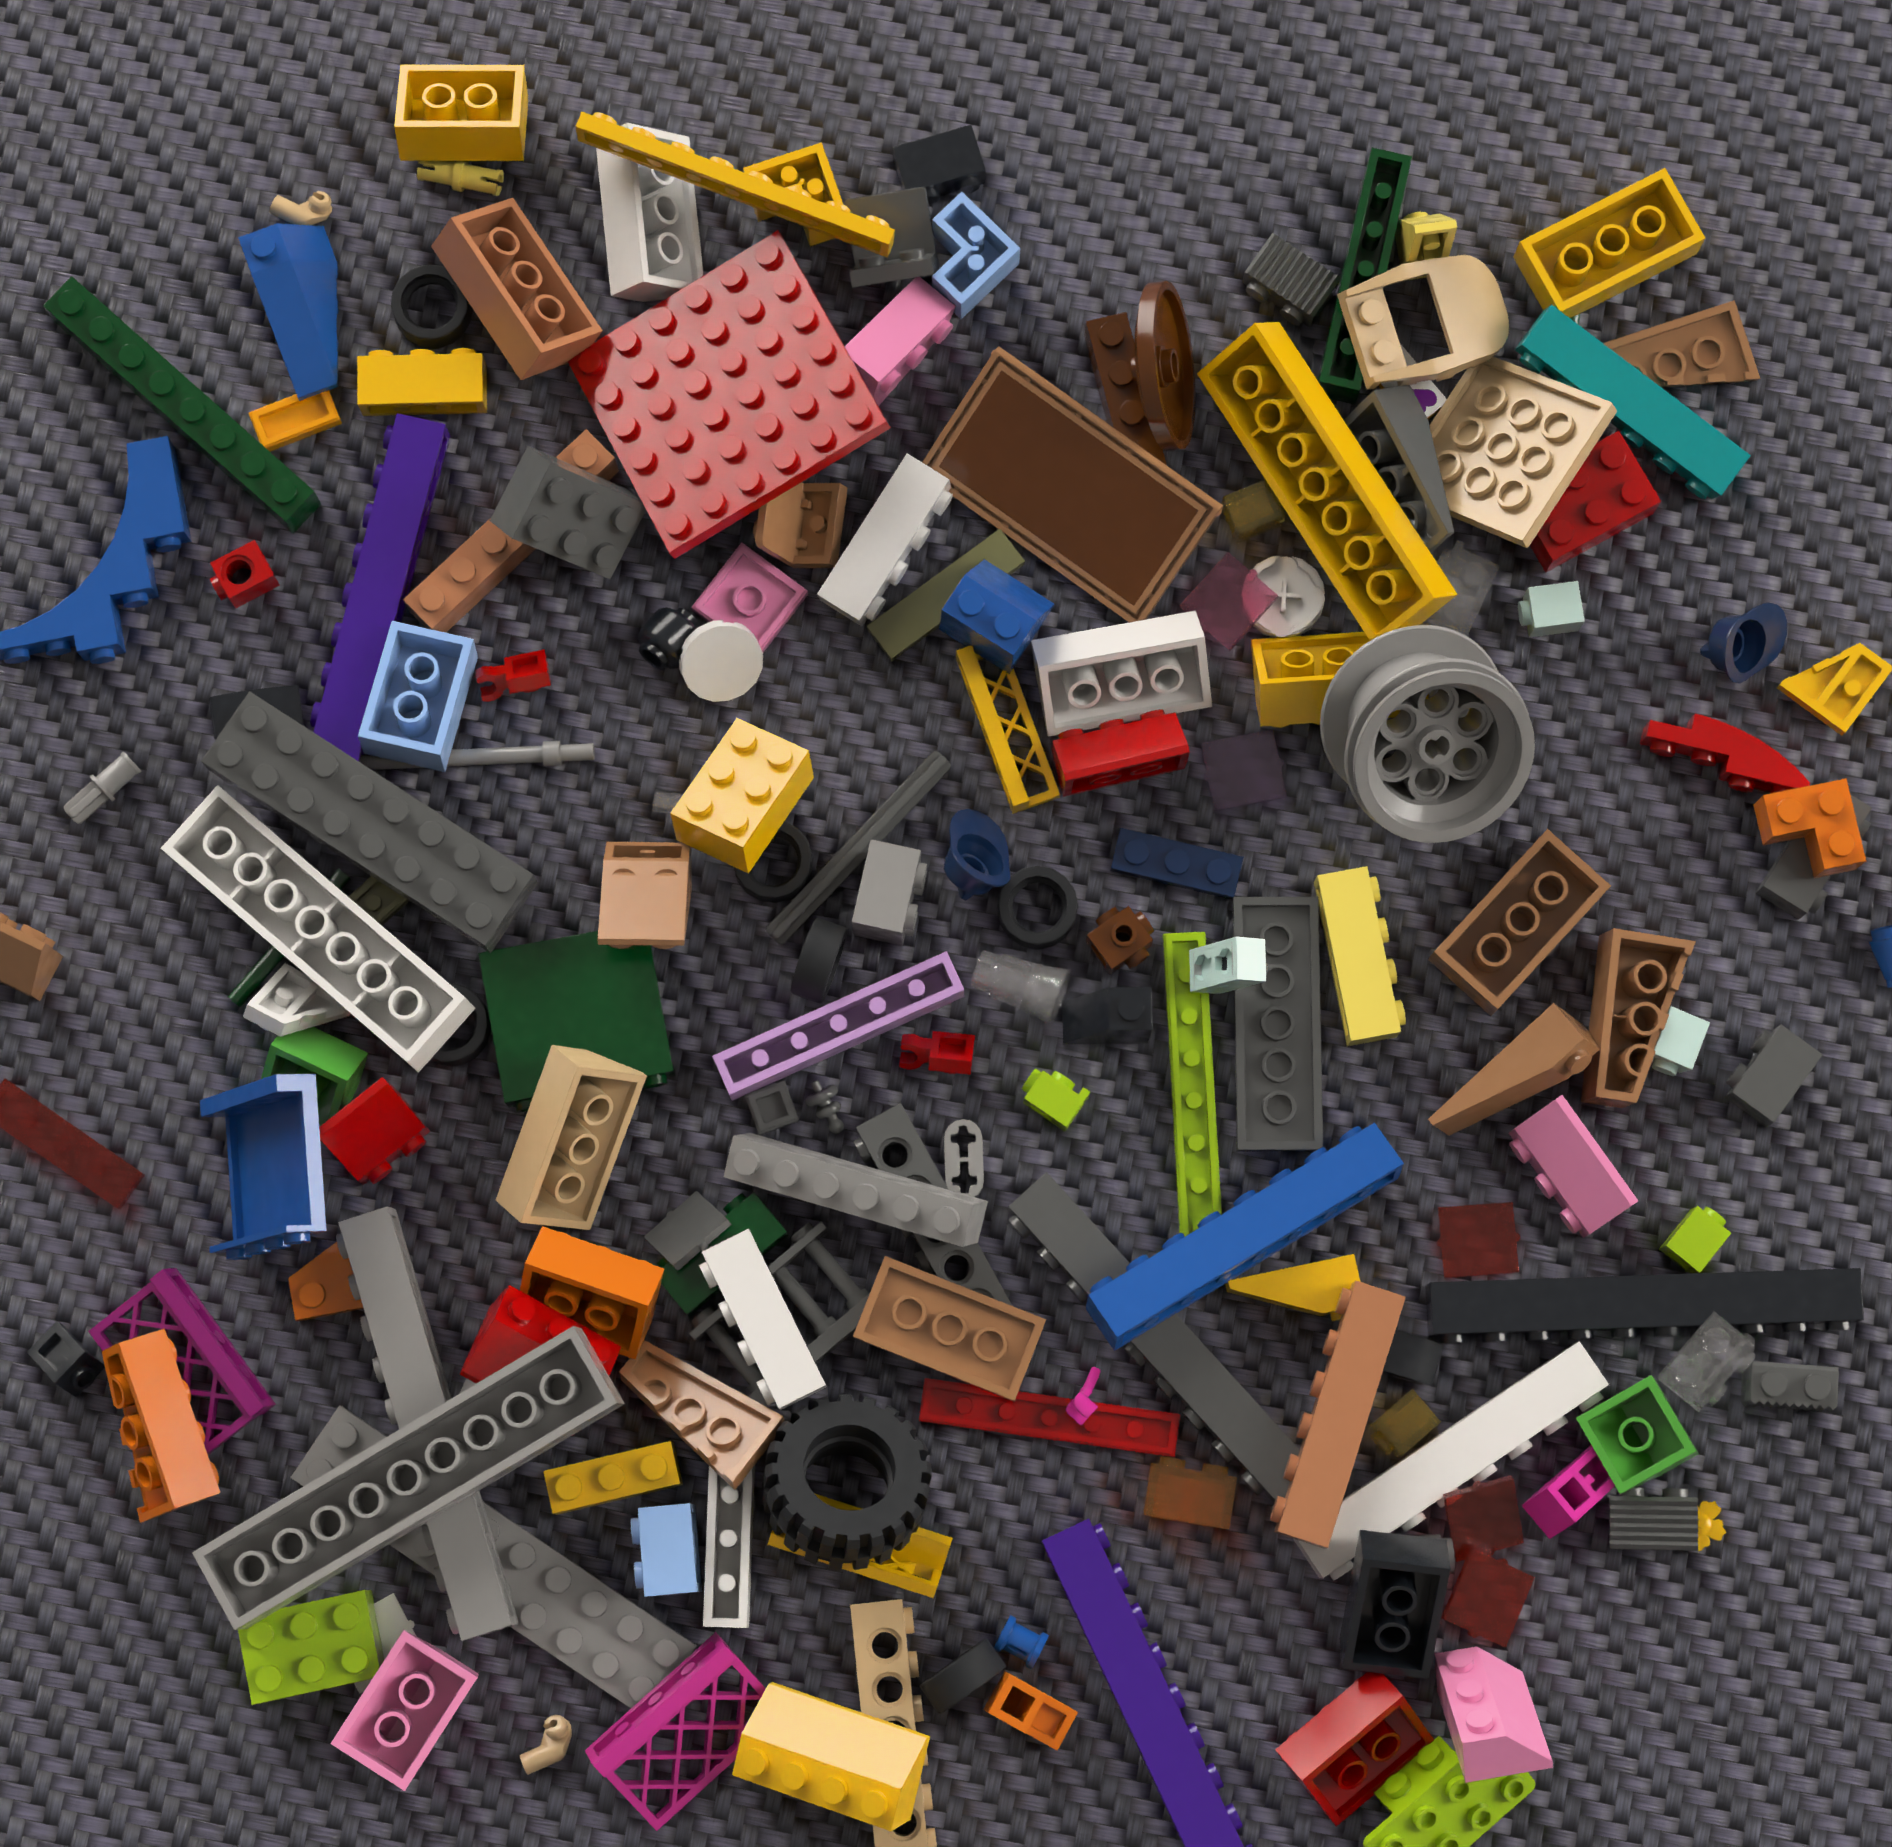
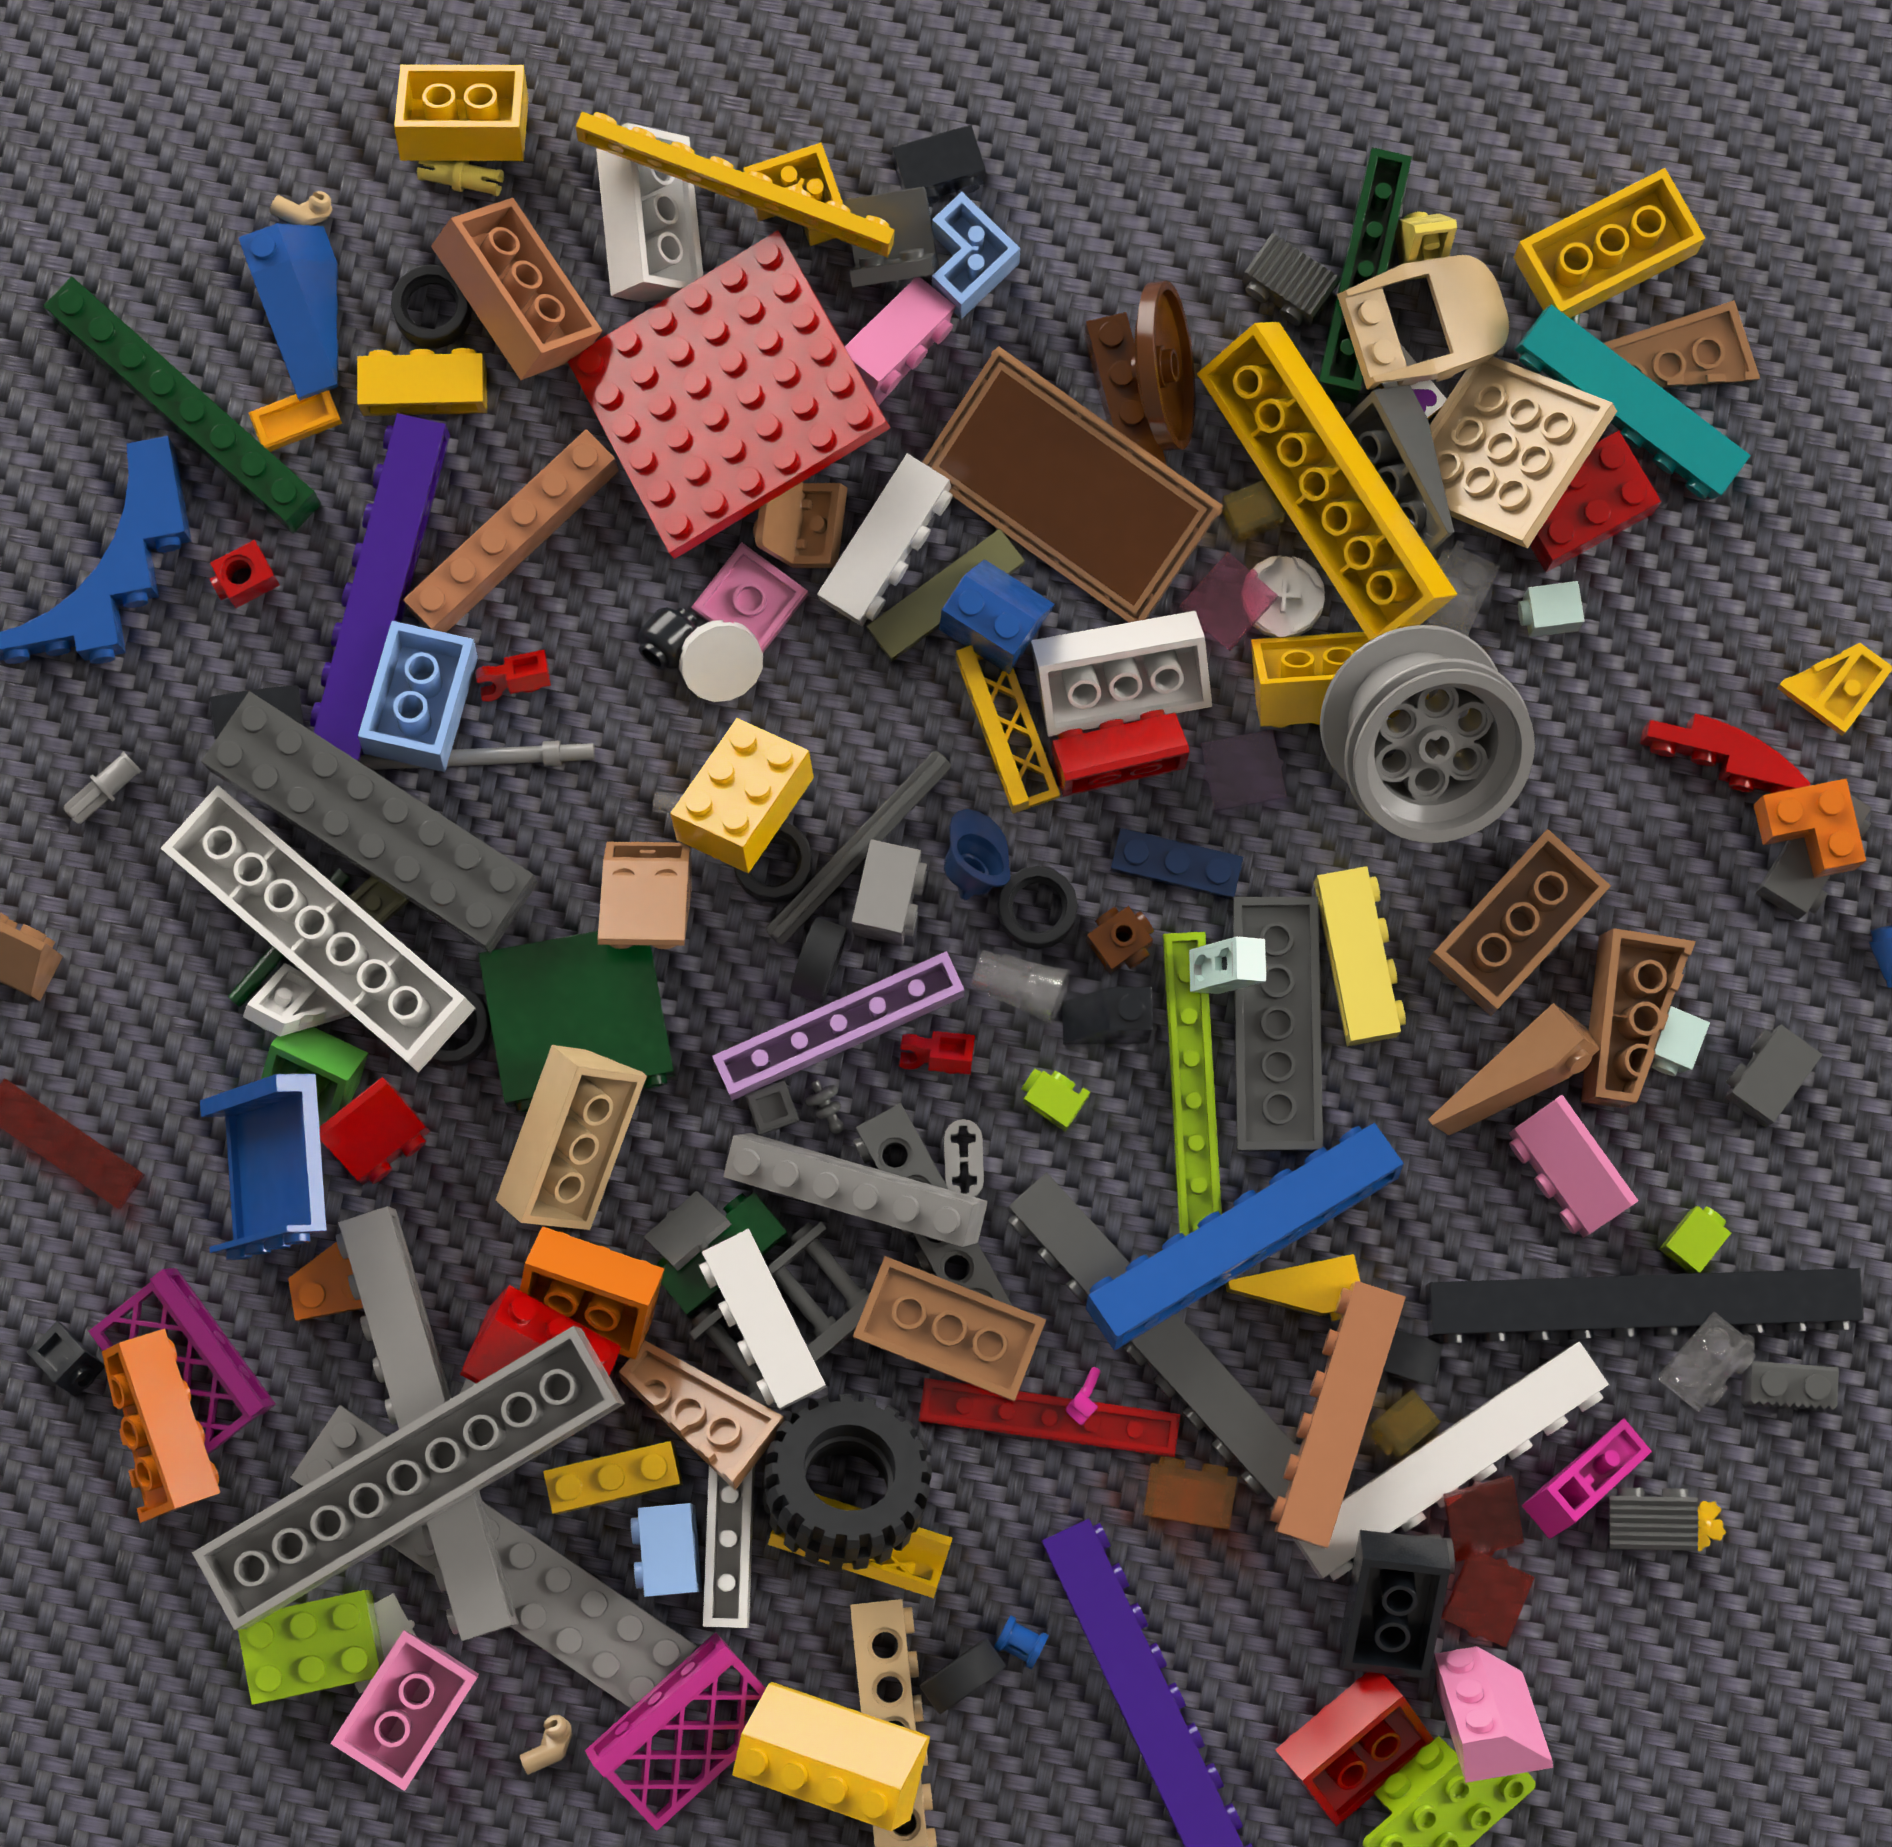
dark grey brick [490,446,646,579] -> none
orange brick [983,1670,1078,1751] -> none
clear red piece [1436,1202,1520,1278] -> none
bright green slope [1576,1375,1699,1495] -> none
dark blue piece [1700,602,1787,683] -> none

